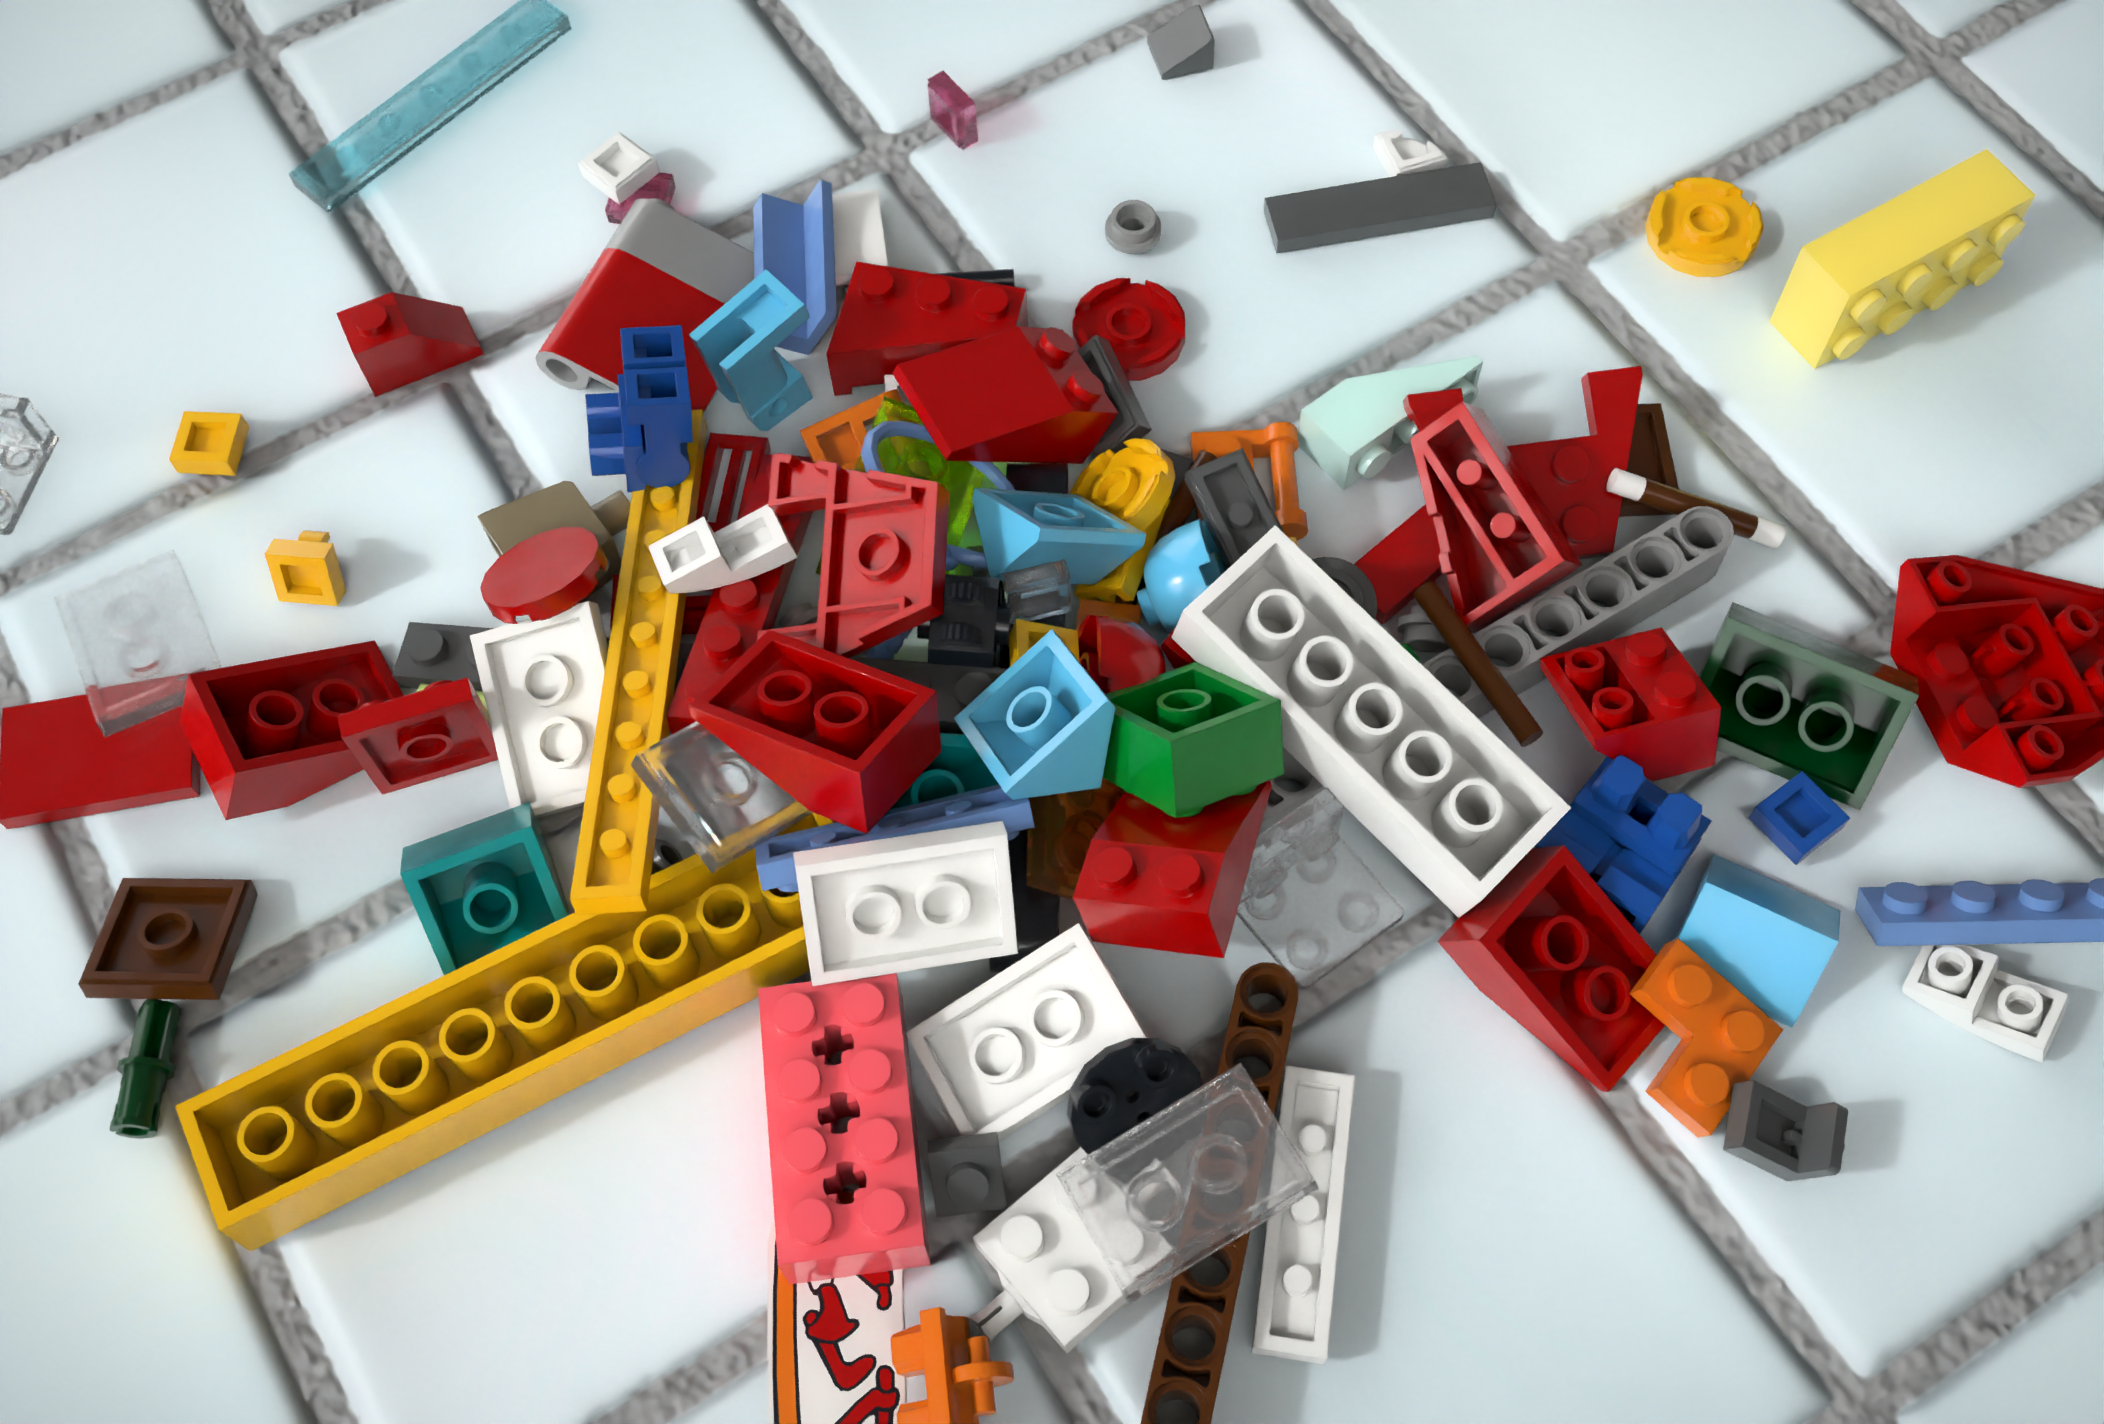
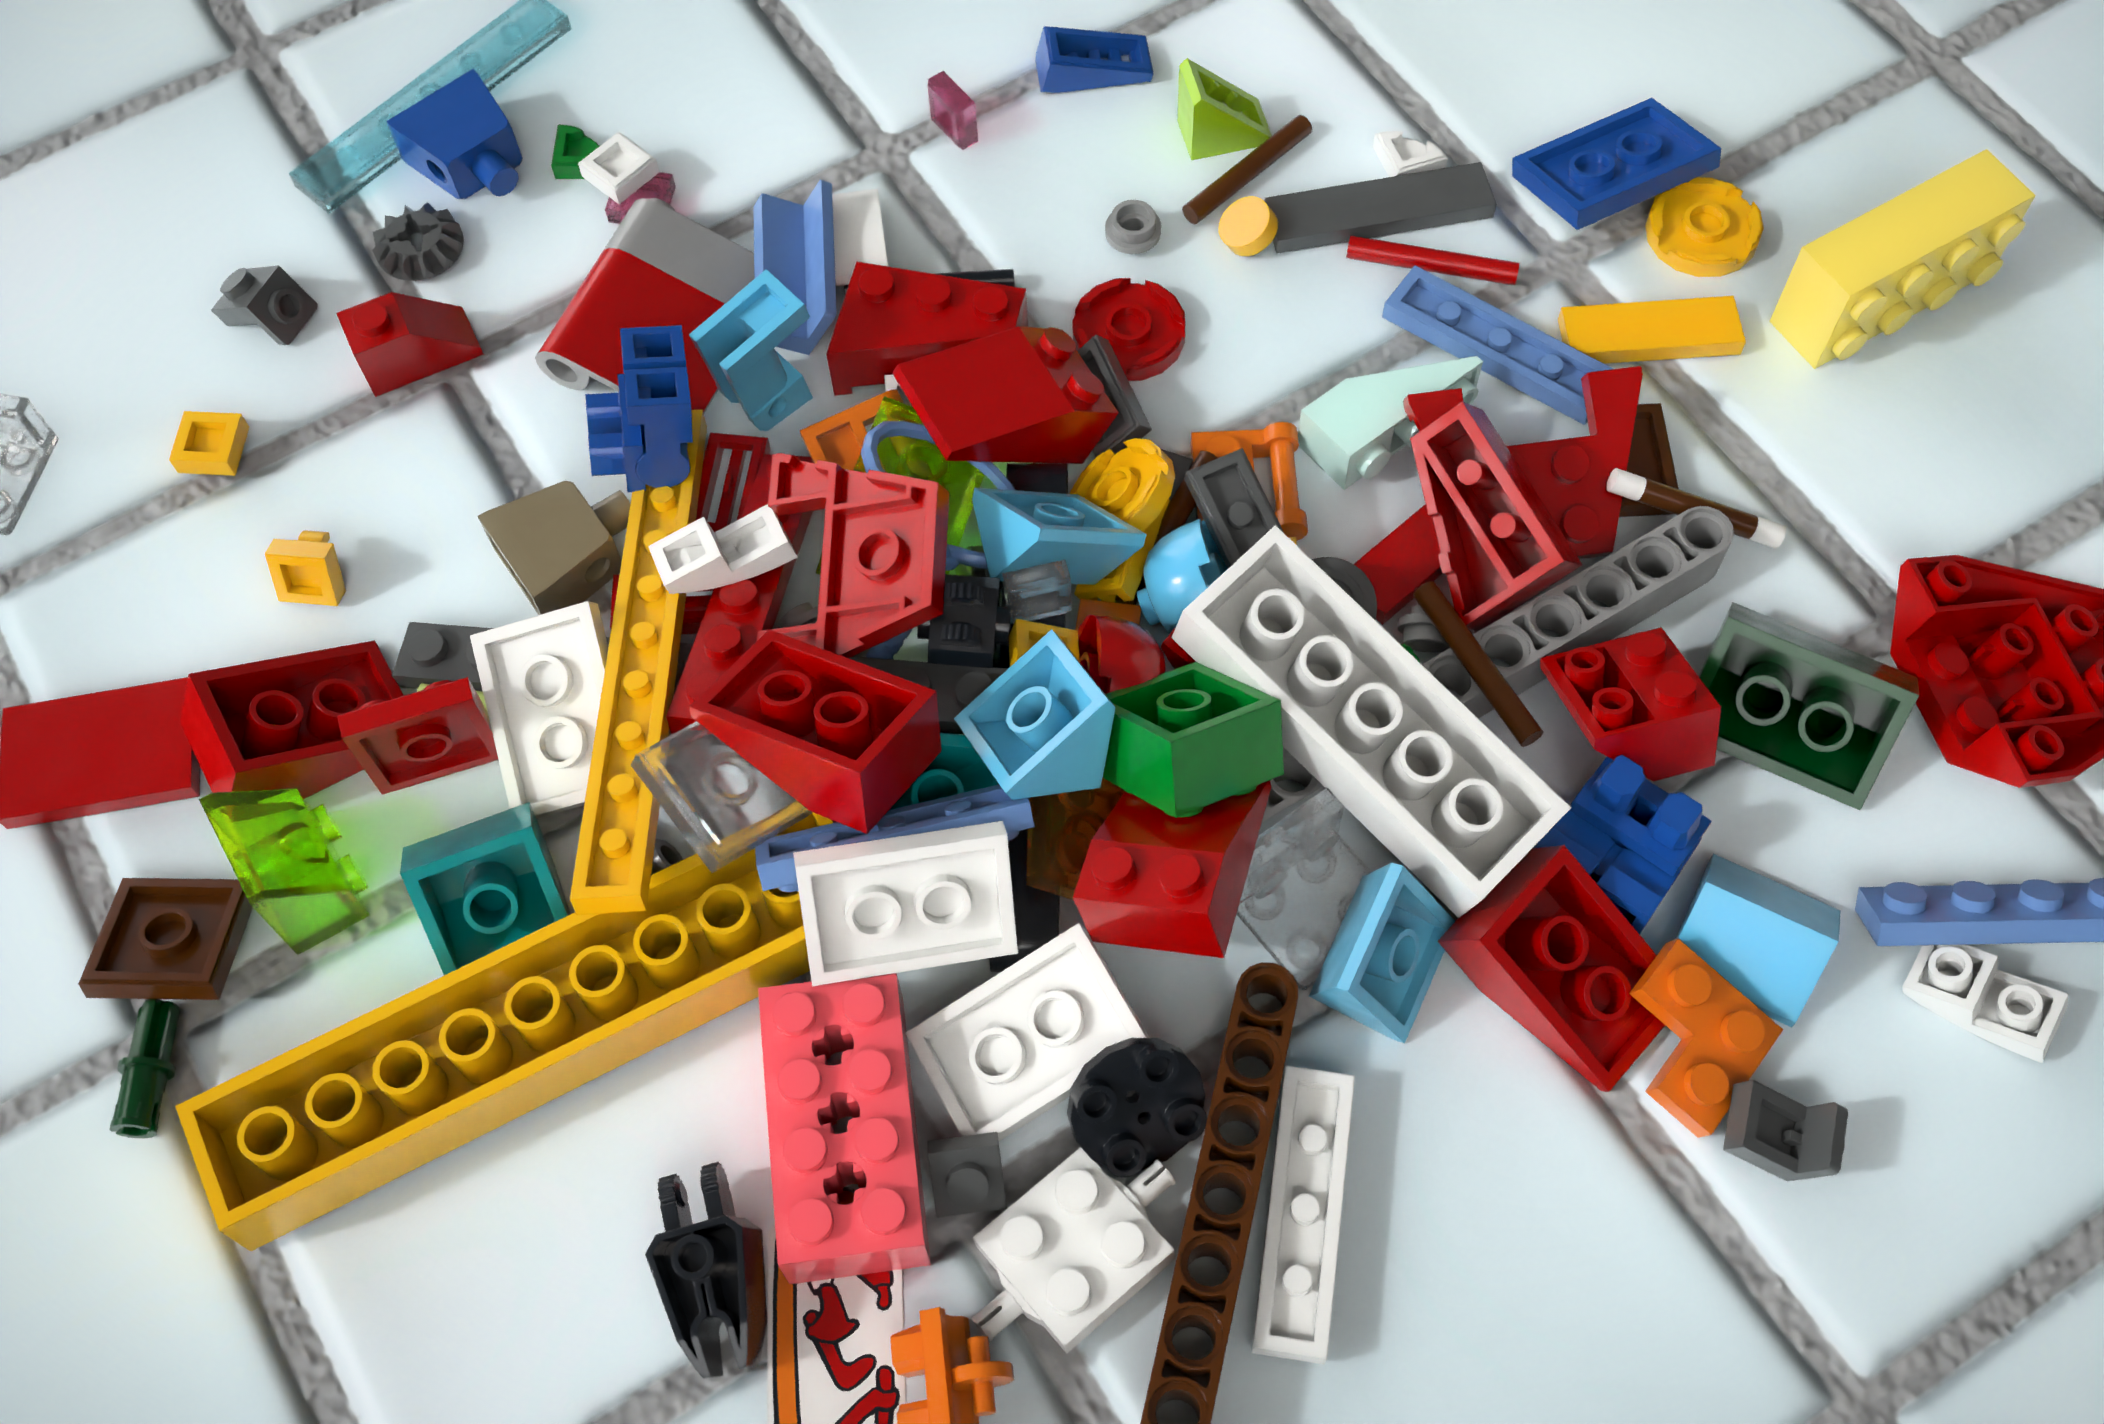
clear tile [54,549,222,737] -> none
tile [480,527,608,624] -> none
clear tile [1056,1063,1319,1304] -> none
slope [1147,4,1215,80] -> none
blue plate [1748,771,1850,865] -> none
none -> clear neon green slope [199,788,370,955]
none -> dark grey bracket [211,265,317,345]
none -> dark grey gear [372,202,464,281]
none -> blue torso [386,69,523,199]
none -> green tile [551,125,599,179]
none -> black hinge [645,1161,767,1379]
none -> blue slope [1035,26,1154,93]
none -> lime slope [1177,58,1272,161]
none -> reddish brown bar [1182,115,1312,224]
none -> yellow tile [1218,196,1278,256]
none -> medium azure slope [1309,863,1455,1043]
none -> red bar [1346,235,1520,285]
none -> medium blue plate [1382,265,1613,425]
none -> blue plate [1512,98,1721,230]
none -> yellow tile [1558,296,1746,364]

